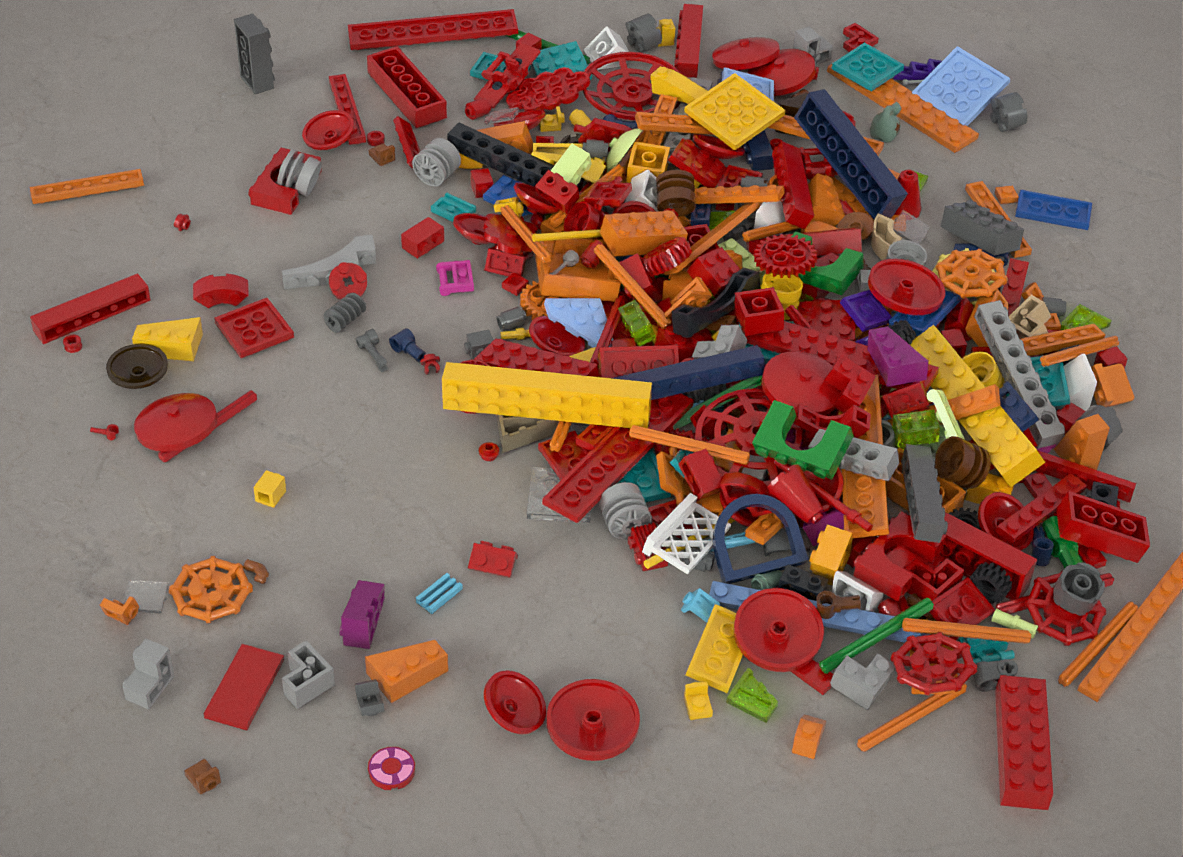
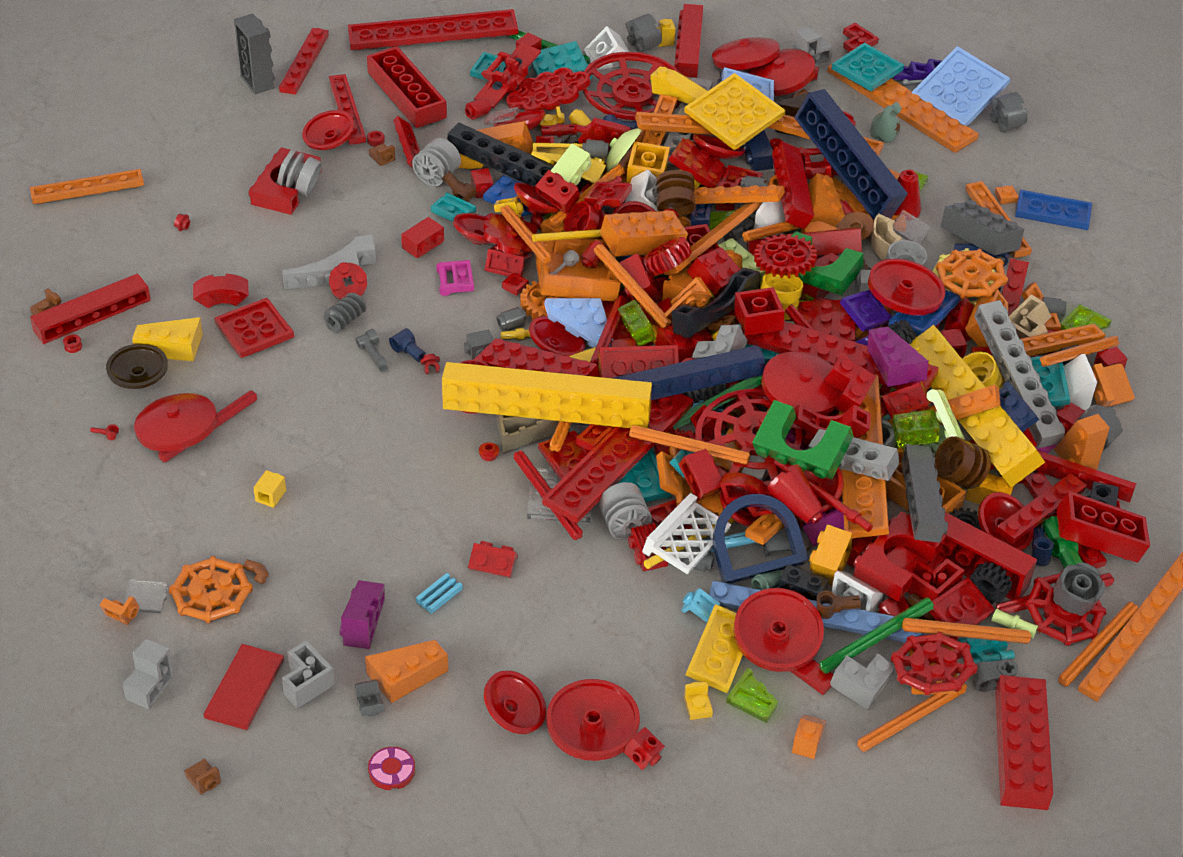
none -> dark orange bracket [30,288,62,315]
none -> red plate [279,28,329,95]
none -> reddish brown pin [441,171,476,202]
none -> red axle [514,450,583,540]
none -> red pin [541,123,577,137]
none -> red brick [624,727,665,770]

